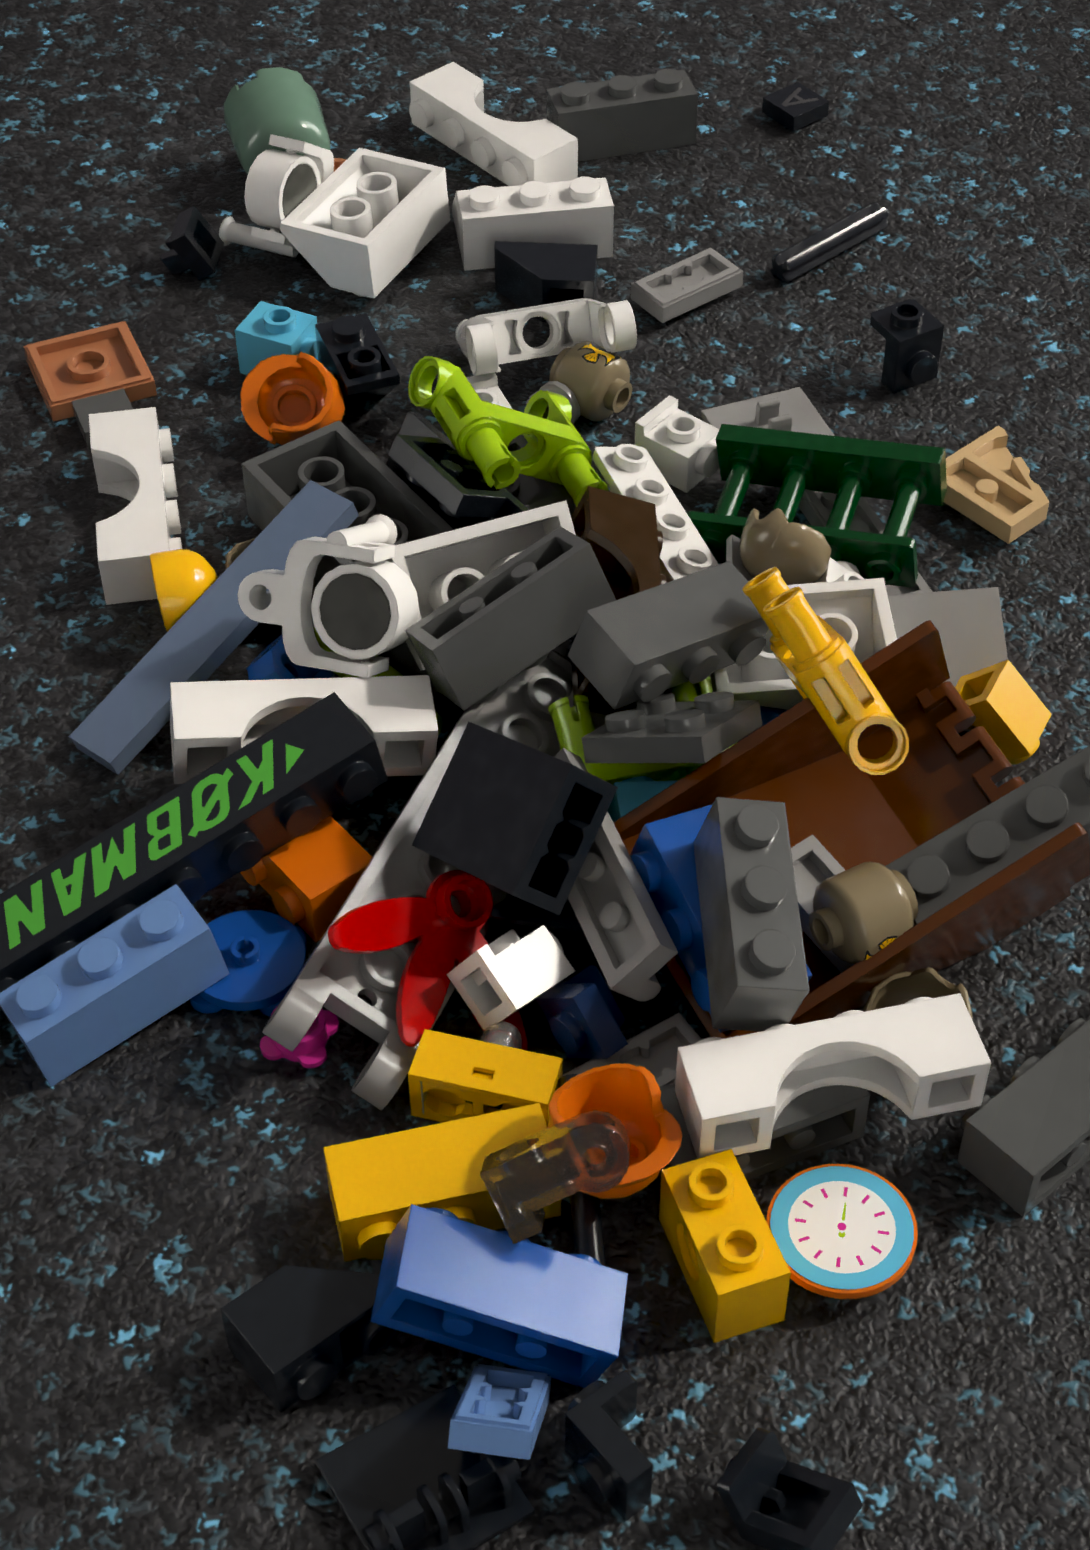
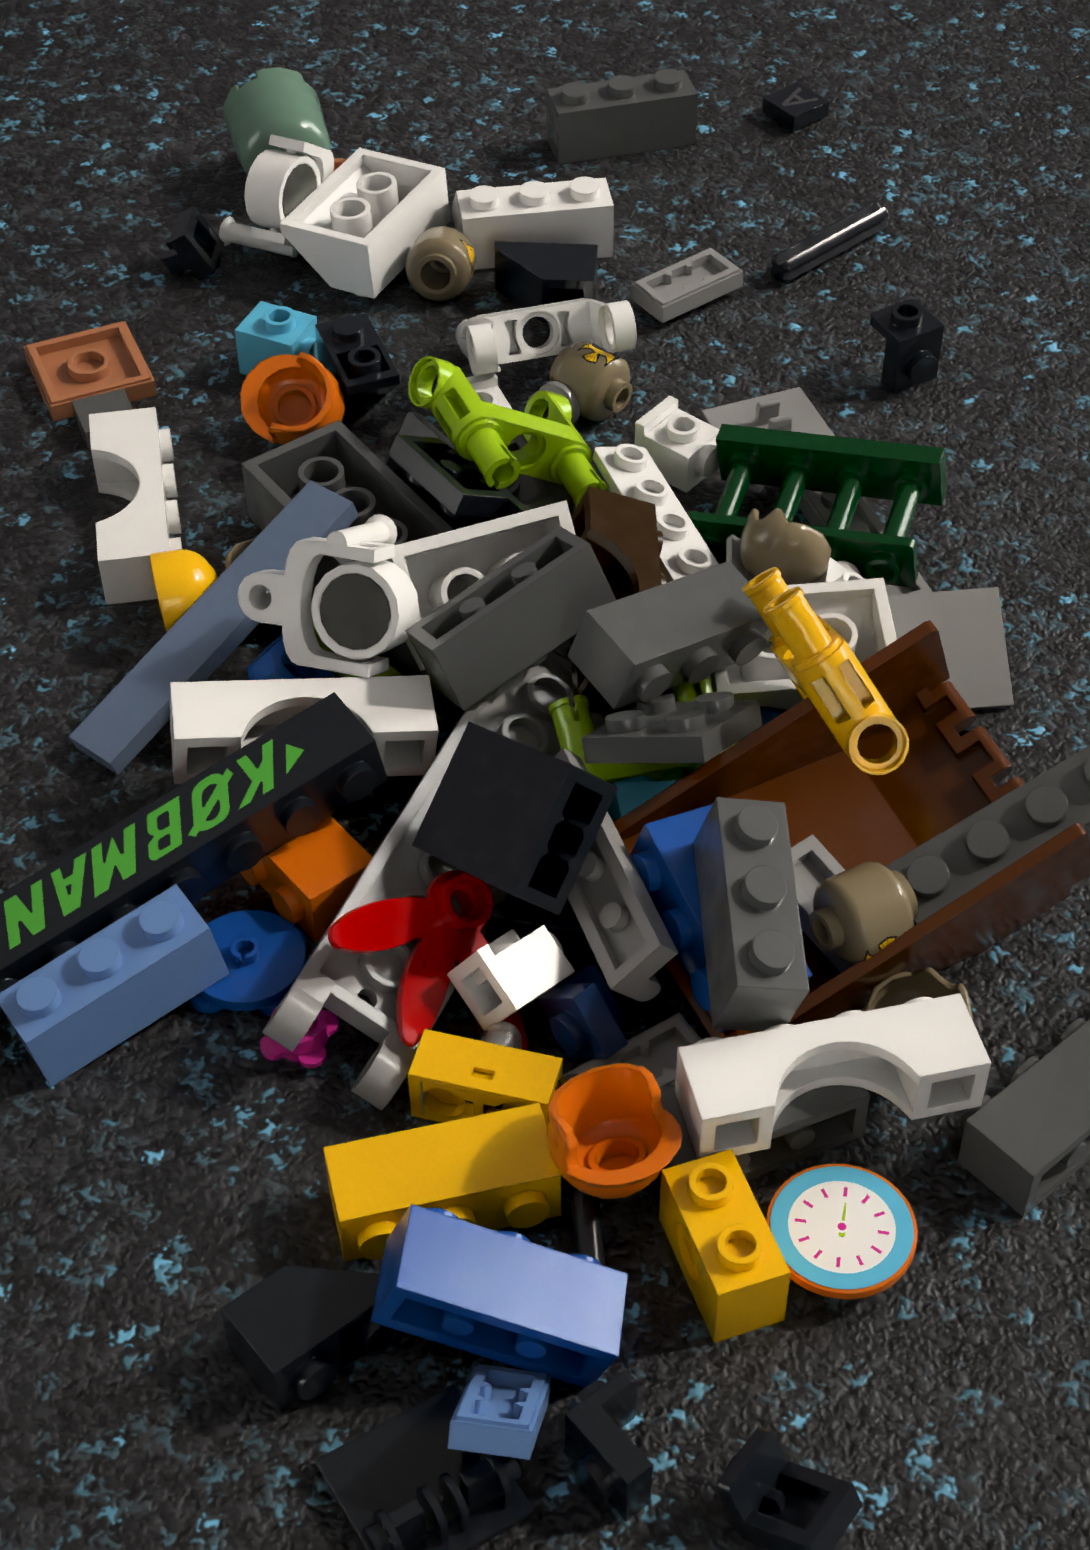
white arch [409,62,578,186] -> none
clear smoke leg [480,1110,630,1244] -> none
tan wing [943,426,1049,544] -> none
yellow brick [955,660,1052,765] -> none
none -> dark tan head [405,226,476,302]

